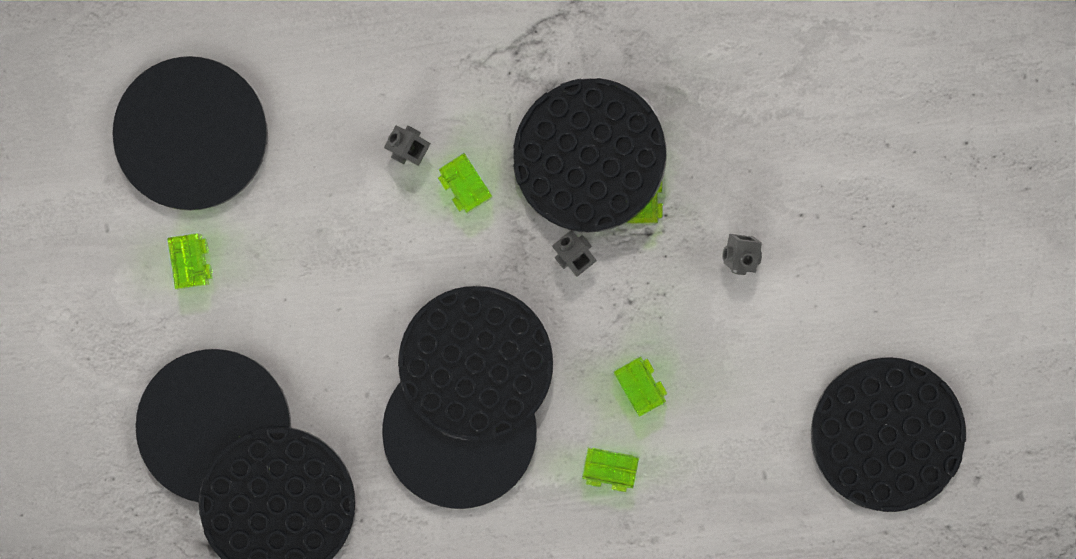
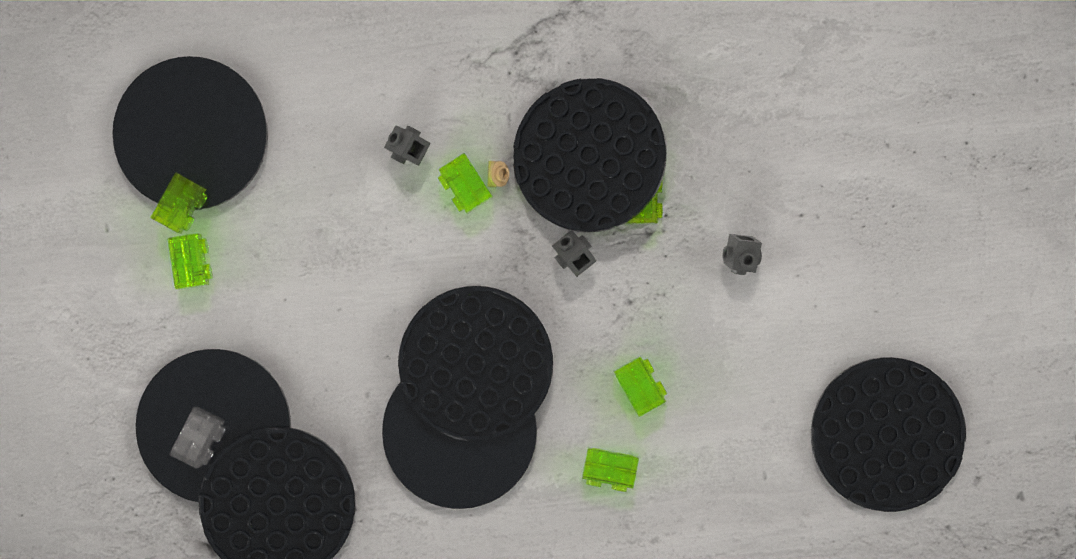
none -> clear neon green brick [150,173,207,234]
none -> clear brick [170,407,225,468]
none -> tan plate [487,161,509,187]

